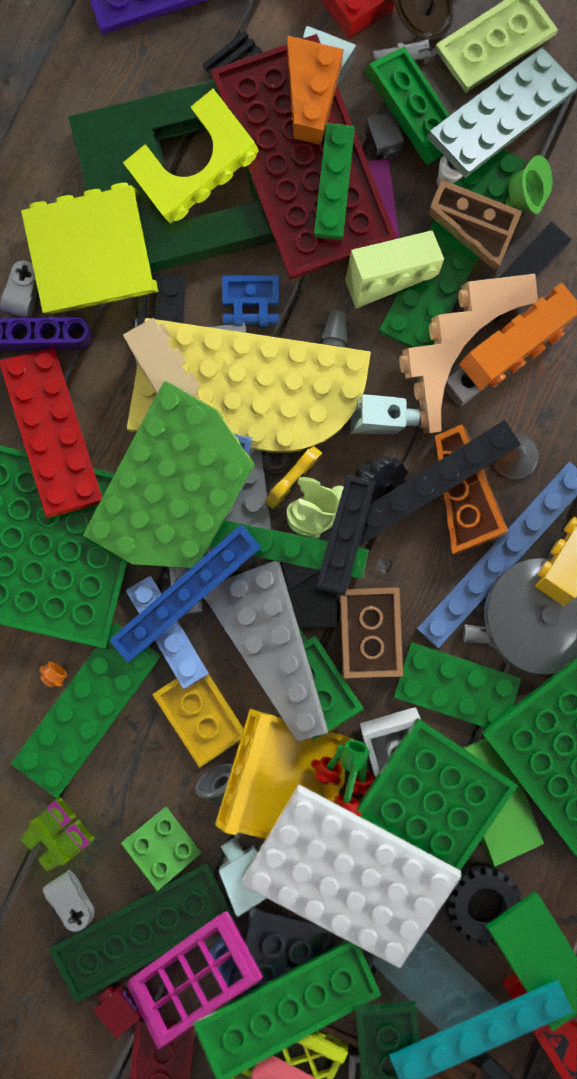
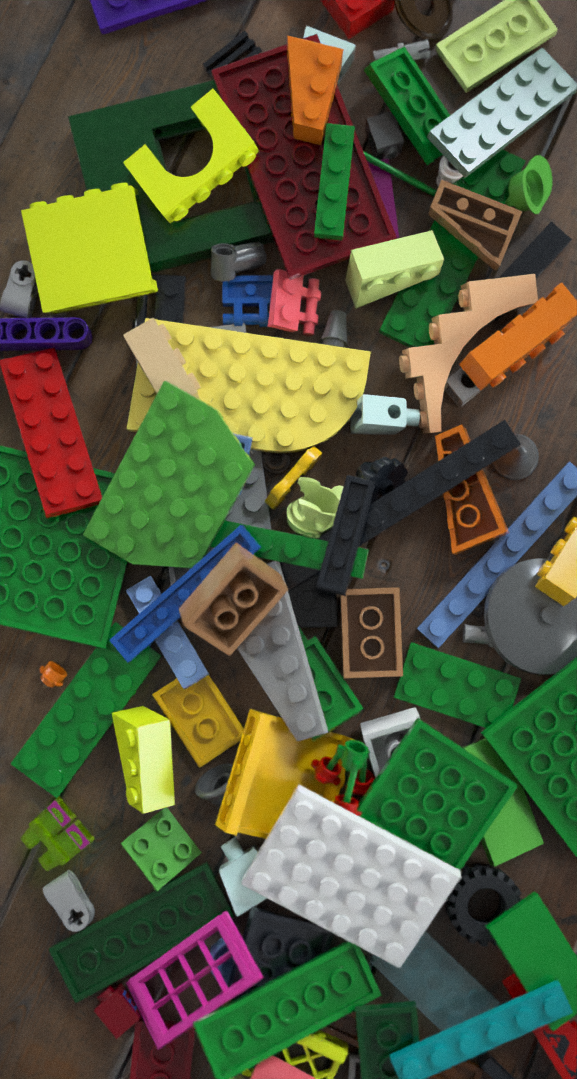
none -> neon yellow wedge [112,706,175,814]
none -> medium nougat brick [179,543,288,656]
none -> dark grey piece [211,241,267,281]
none -> coral plate [268,269,321,336]
none -> green axle [363,151,437,197]

